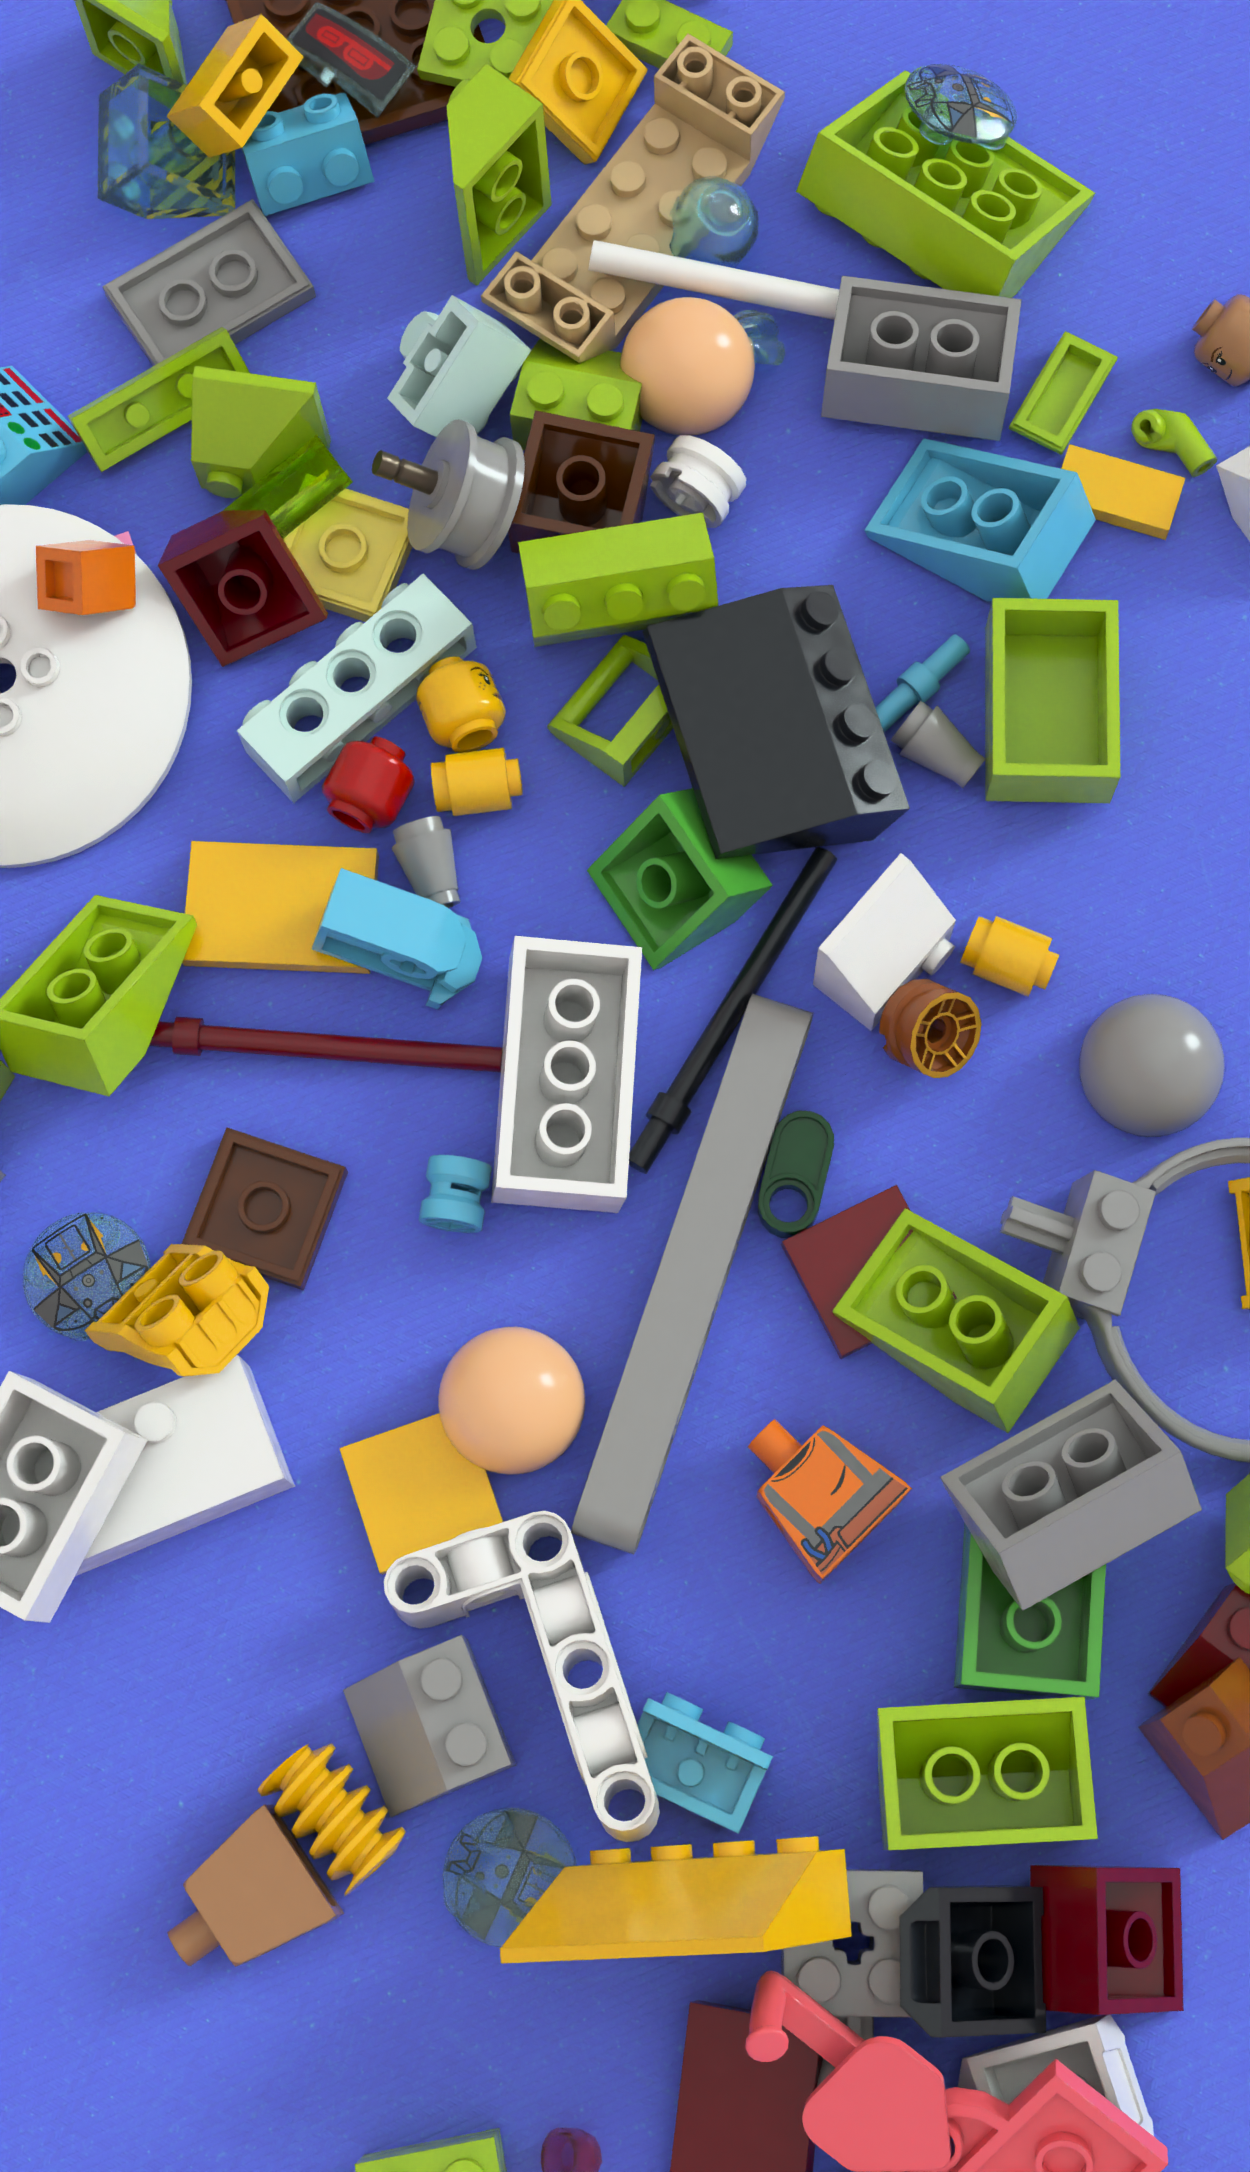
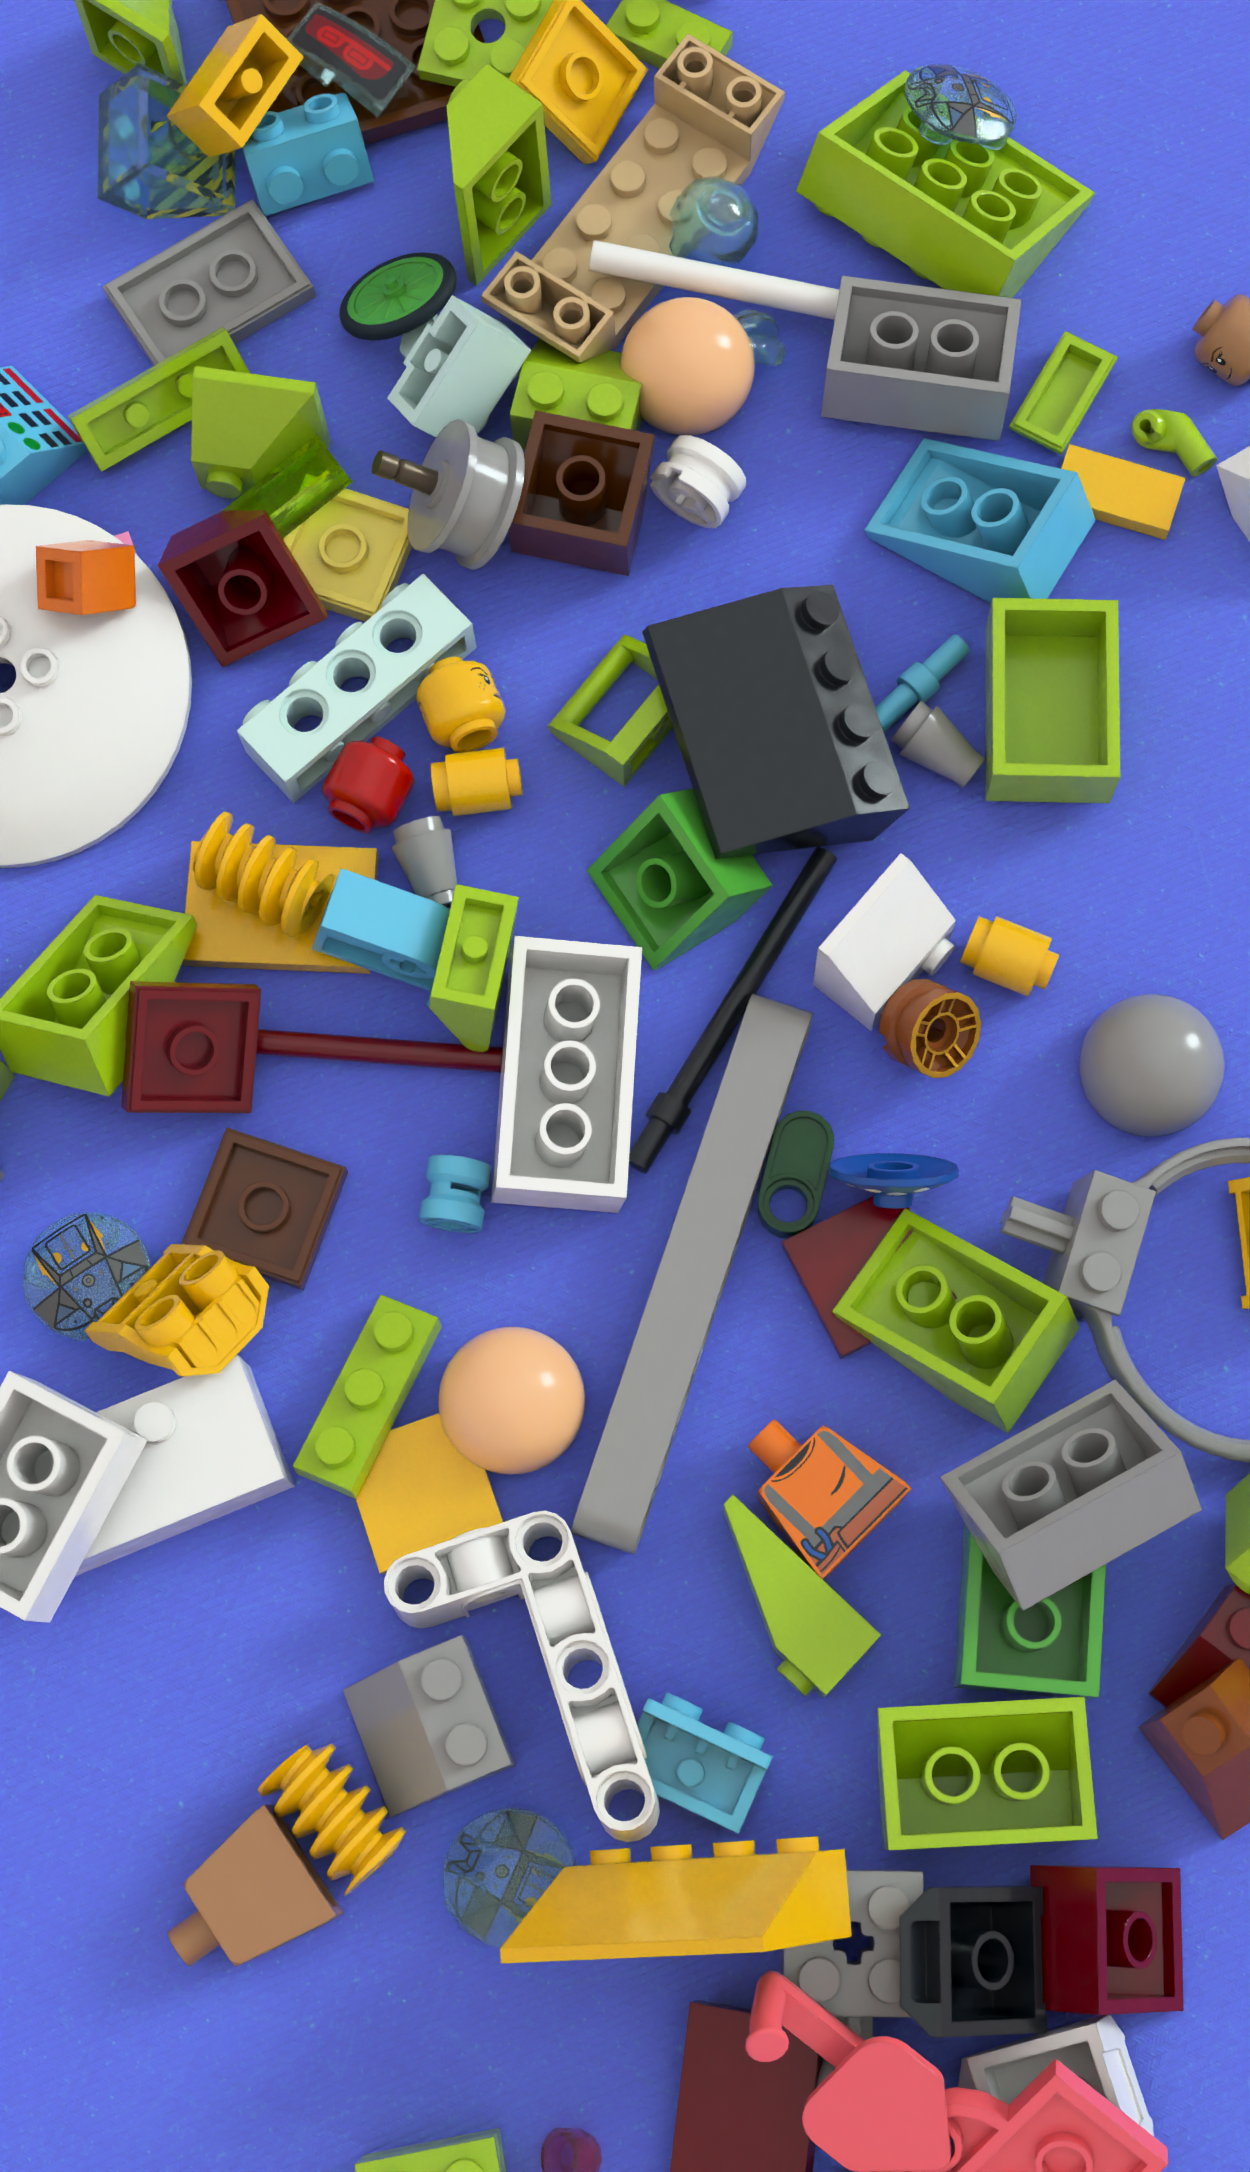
lime slope [518,512,719,647] -> none
none -> dark red tile [121,981,261,1113]
none -> yellow piece [193,811,335,938]
none -> lime plate [293,1295,442,1499]
none -> bright green wheel [339,252,457,340]
none -> lime tile [429,884,519,1052]
none -> lime slope [723,1495,881,1698]
none -> blue dish [829,1153,959,1208]

